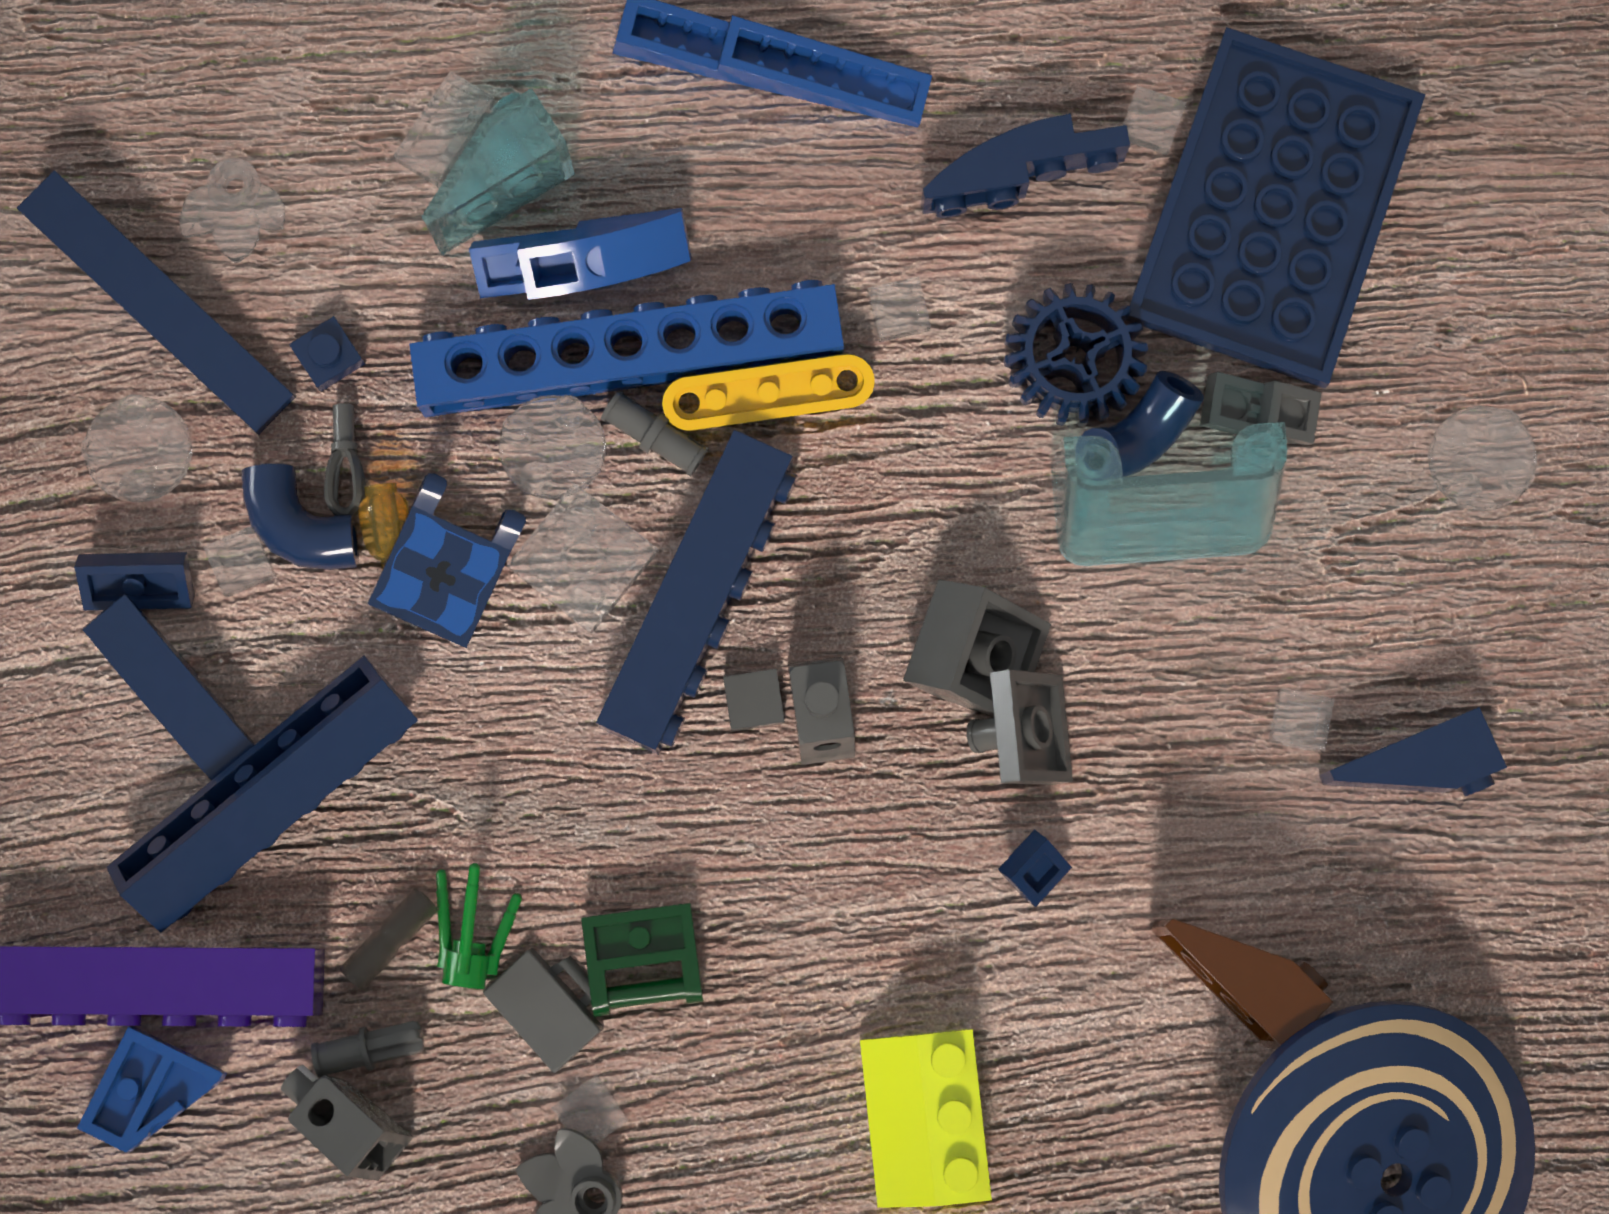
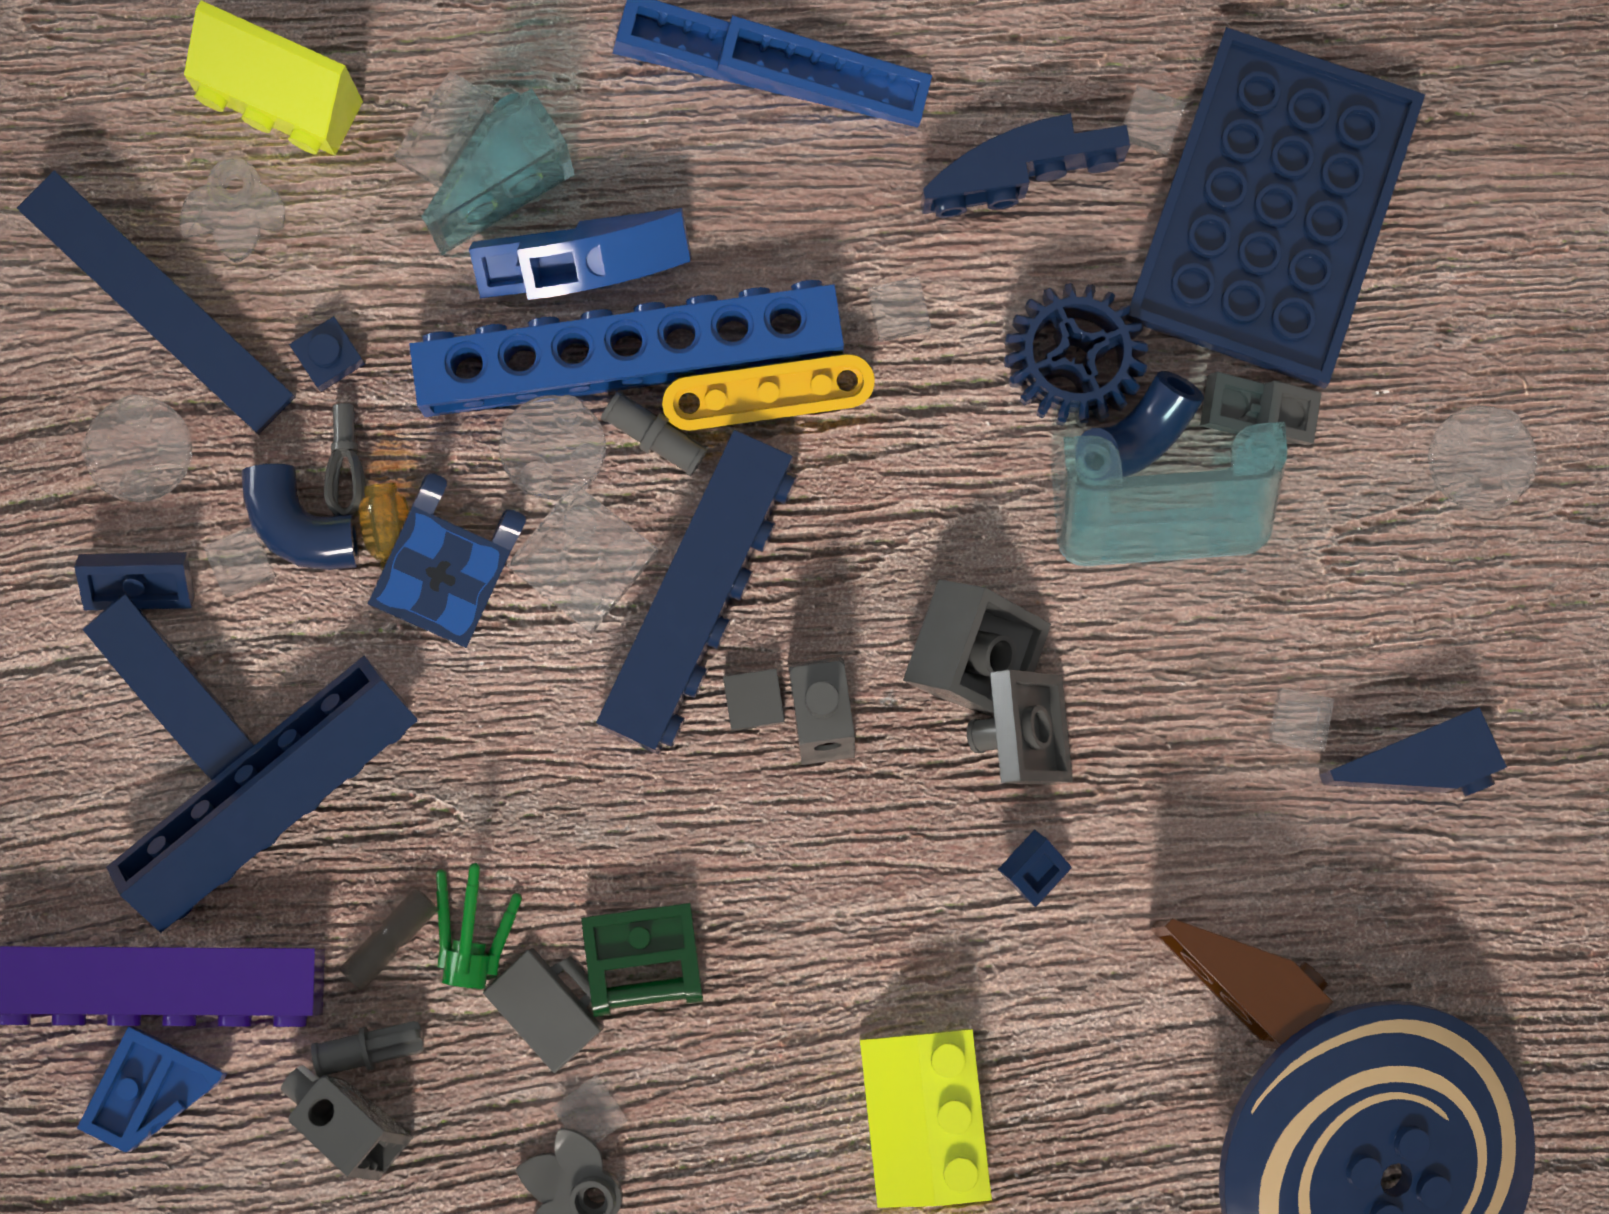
none -> neon yellow slope [184,0,363,156]

